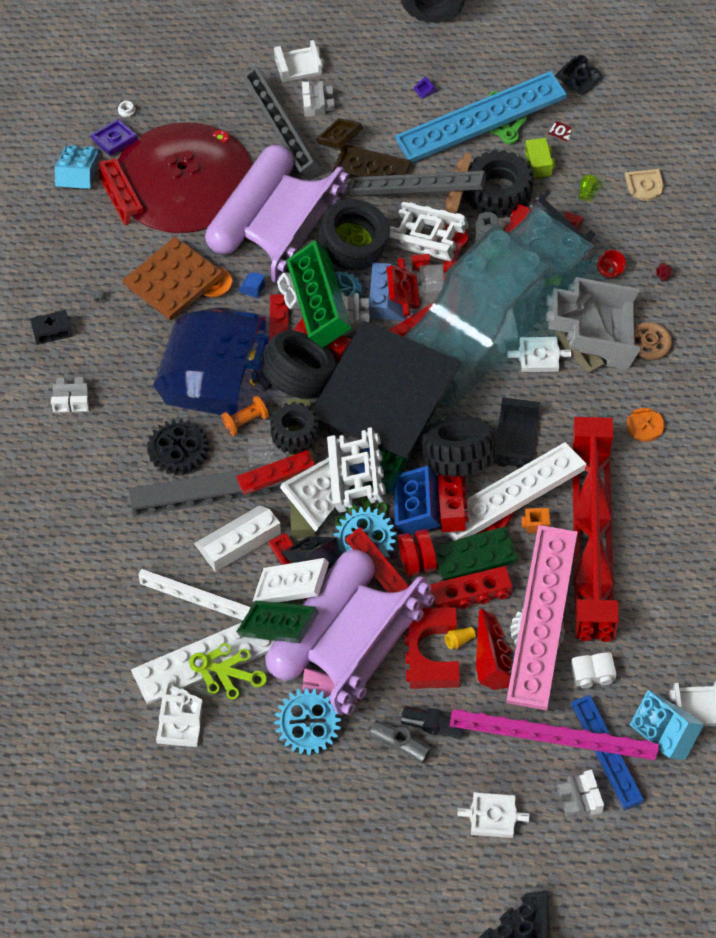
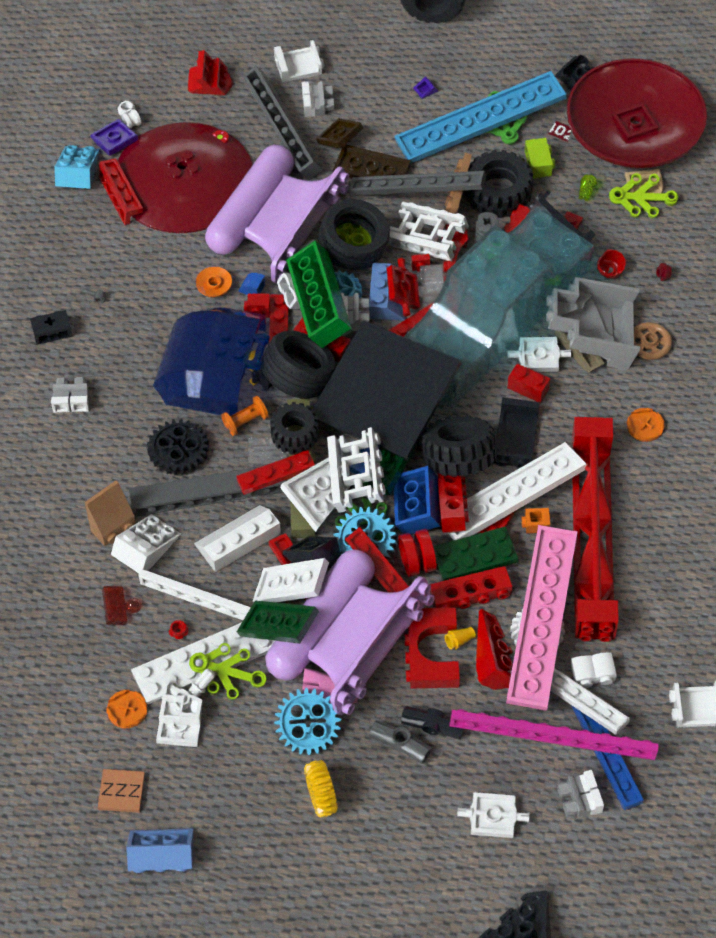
dark orange plate [122,237,224,321] -> none
medium azure slope [630,690,704,760] -> none
none -> medium nougat slope [85,480,136,546]
none -> nougat tile [98,769,145,813]
none -> clear red plate [102,586,142,625]
none -> orange tile [106,690,147,728]
none -> white slope [111,514,181,573]
none -> white wheel [121,109,141,129]
none -> medium blue slope [127,828,193,873]
none -> red plate [169,620,189,640]
none -> red piece [188,50,234,96]
none -> white axle [188,669,215,697]
none -> red brick [244,294,270,318]
none -> yellow gear [304,760,338,817]
none -> red brick [507,363,550,403]
none -> white tile [550,668,630,735]
none -> dark red dish [567,58,707,168]
none -> lime plant [609,173,679,218]

